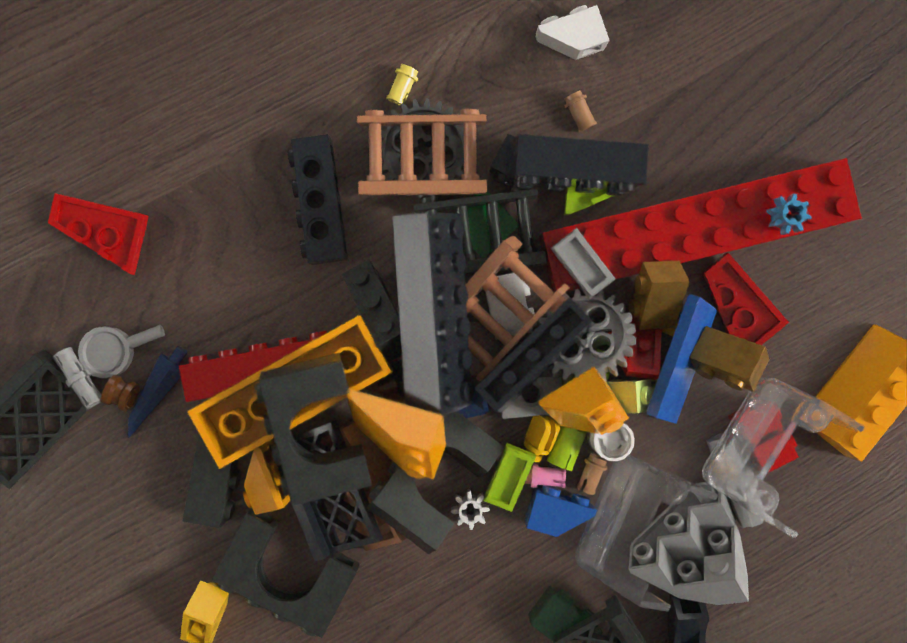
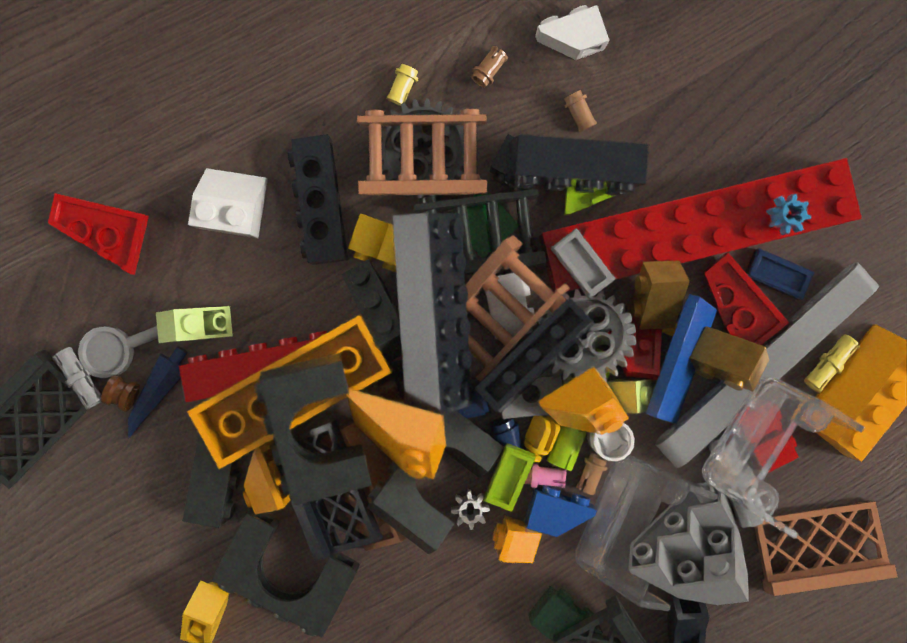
none -> yellowish green slope [156,306,233,343]
none -> white slope [188,168,268,238]
none -> yellow brick [348,213,397,273]
none -> medium nougat pin [471,46,508,88]
none -> dark blue cone [490,417,523,452]
none -> light orange slope [492,515,542,563]
none -> light grey beam [655,262,879,468]
none -> dark blue tile [746,248,815,300]
none -> nougat fence [754,501,898,596]
none -> light yellow pin [804,334,860,393]

